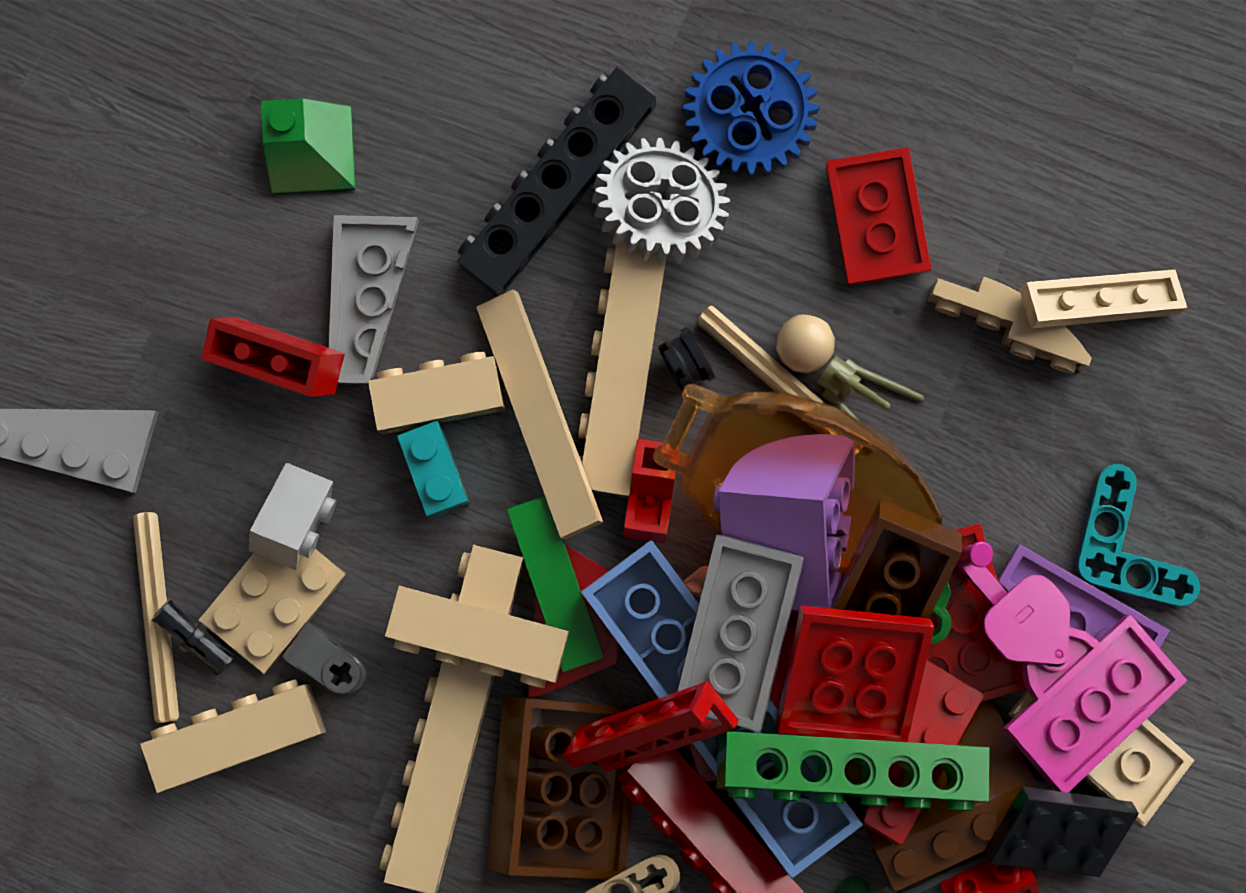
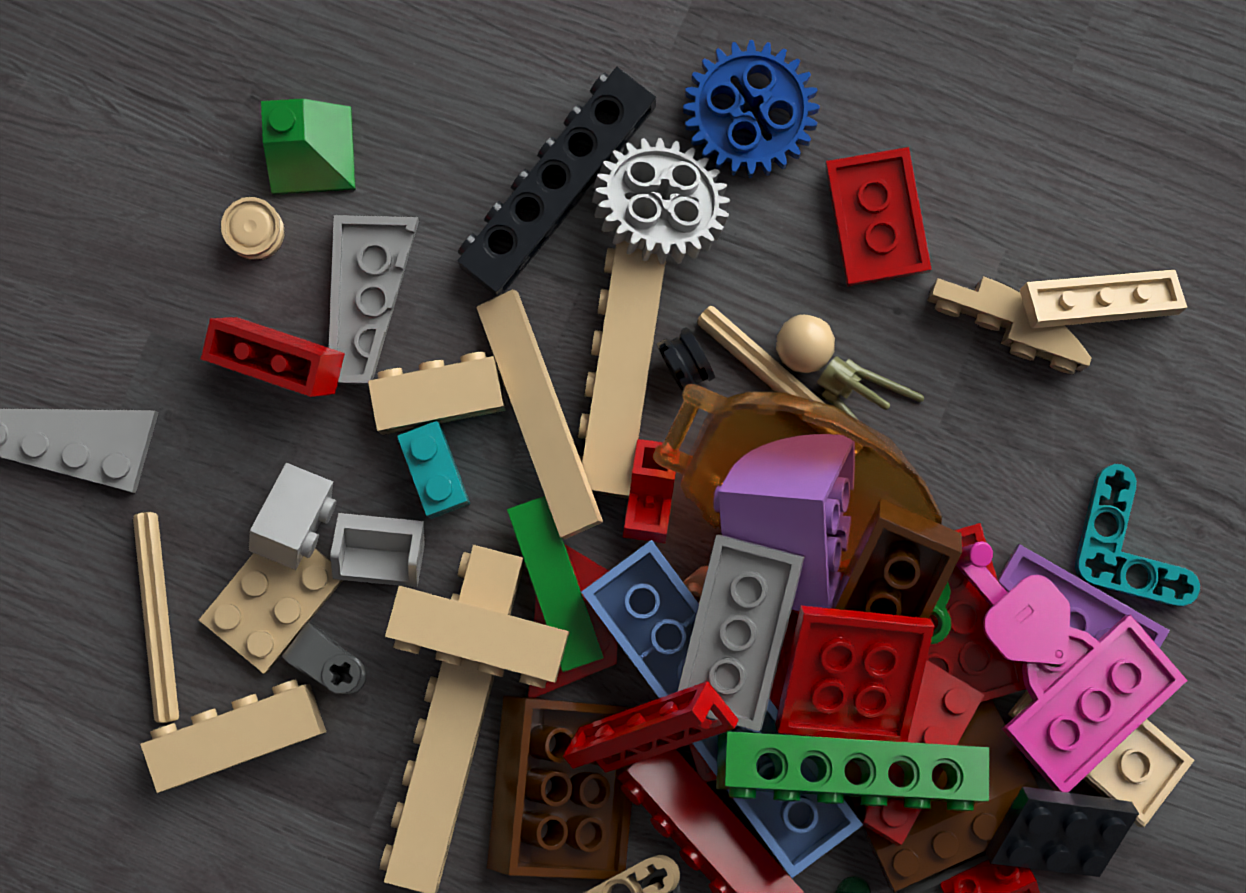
black pin [151,599,234,676] -> none
none -> tan wheel [221,197,285,260]
none -> light grey panel [330,513,425,587]

